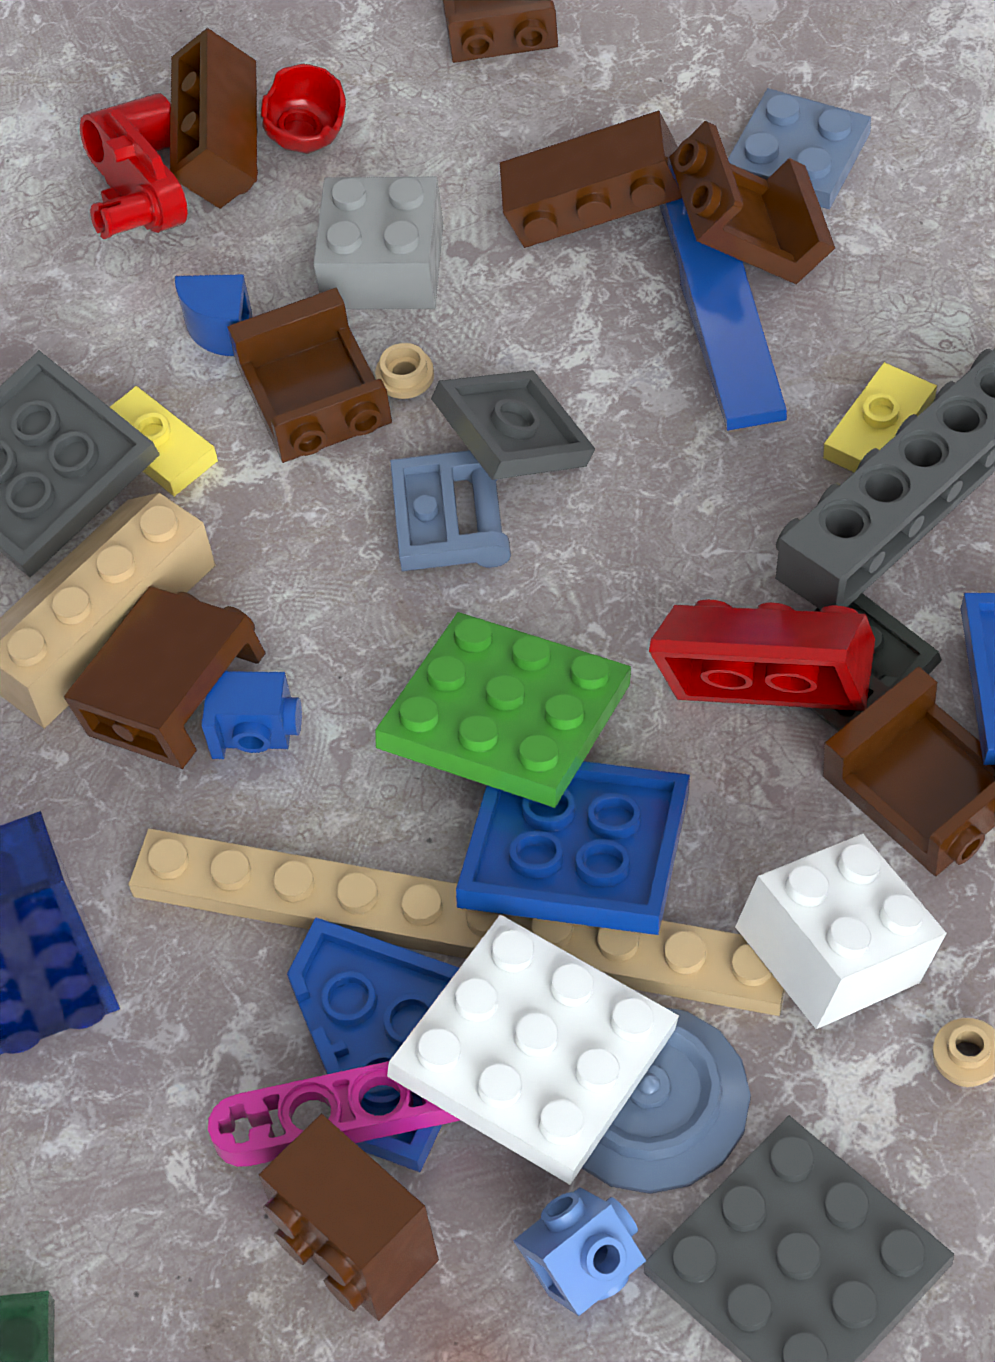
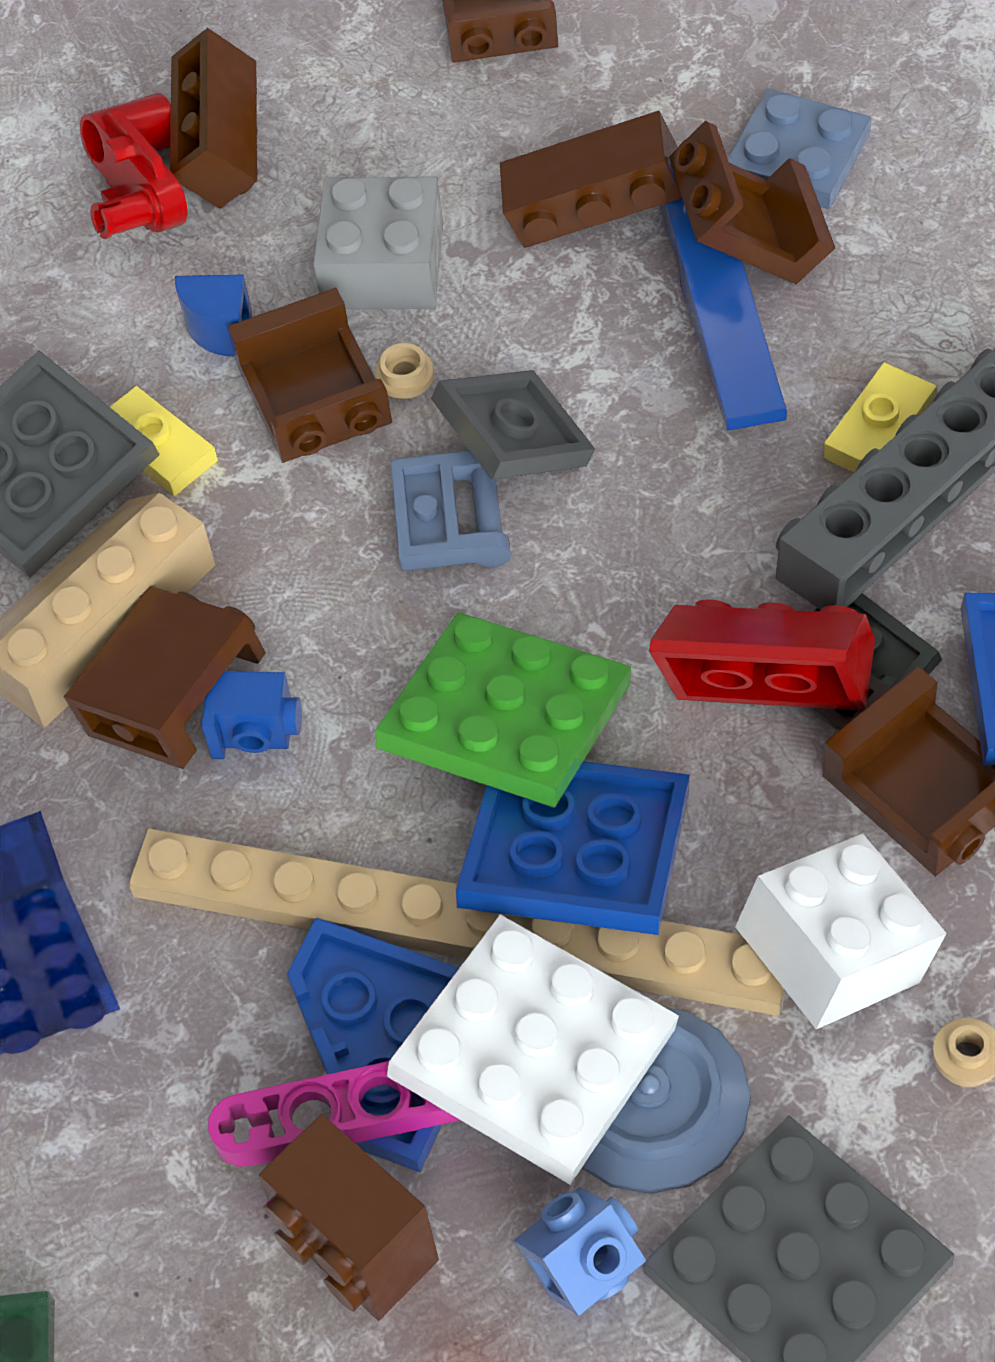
red hair [260,63,346,154] -> none

